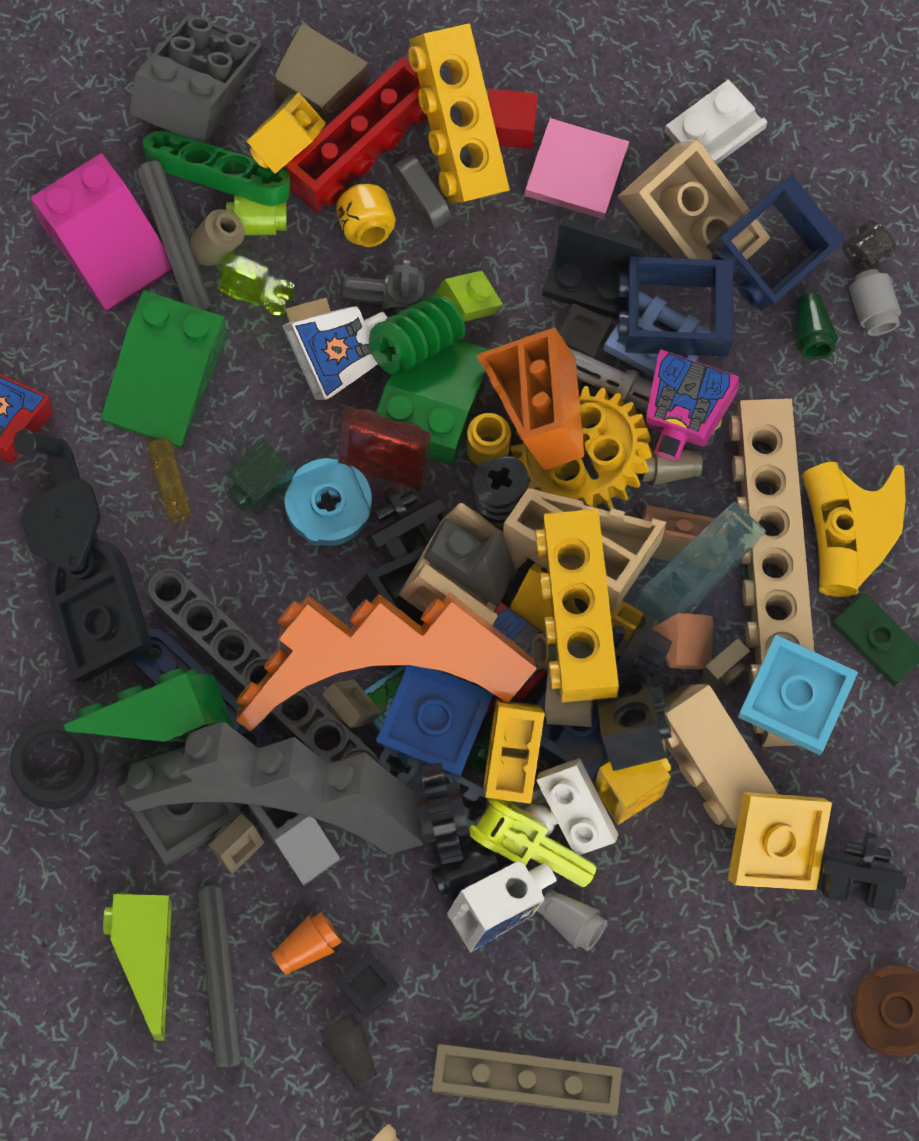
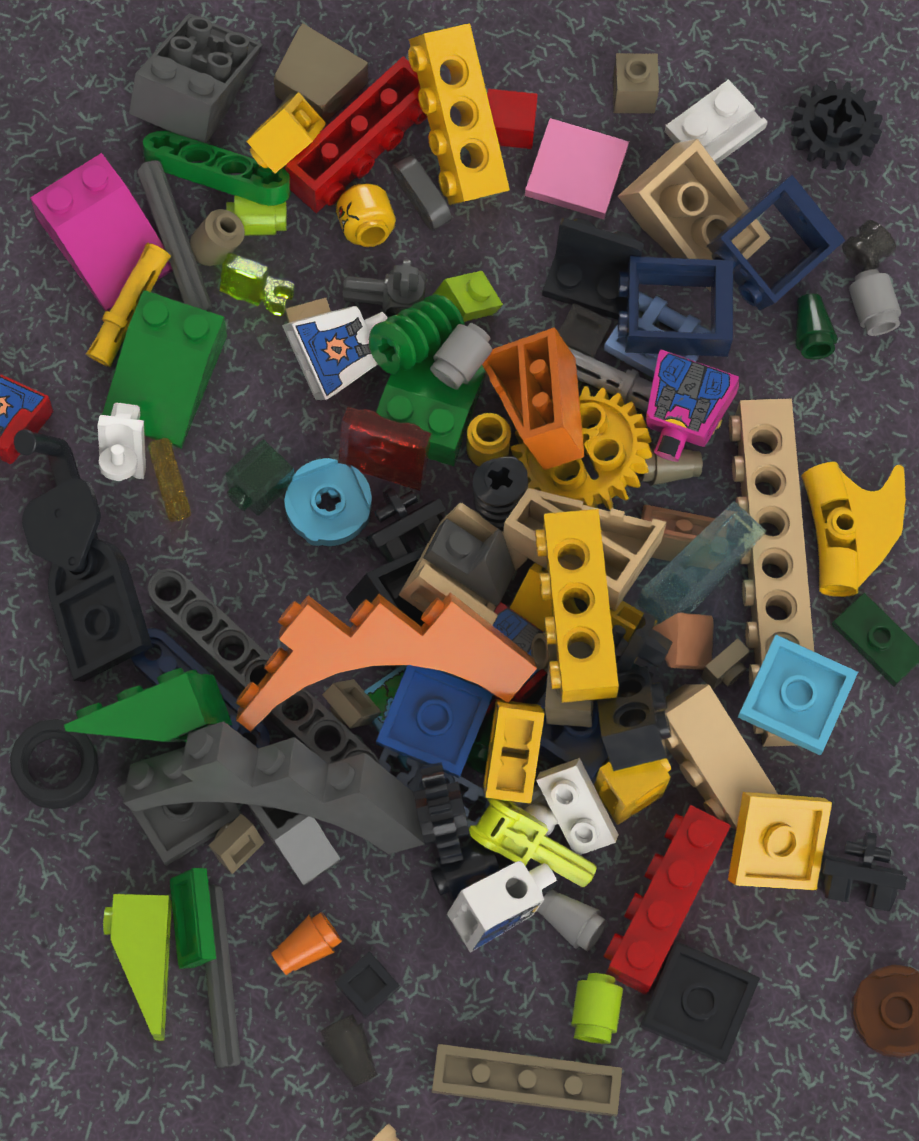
none -> yellow pin [86,243,171,367]
none -> white hips [97,403,146,481]
none -> green tile [170,868,216,969]
none -> light grey brick [430,323,492,390]
none -> lime brick [571,973,623,1044]
none -> red brick [603,805,731,995]
none -> dark tan brick [612,53,659,113]
none -> black plate [639,941,760,1064]
none -> black gear [791,80,883,170]

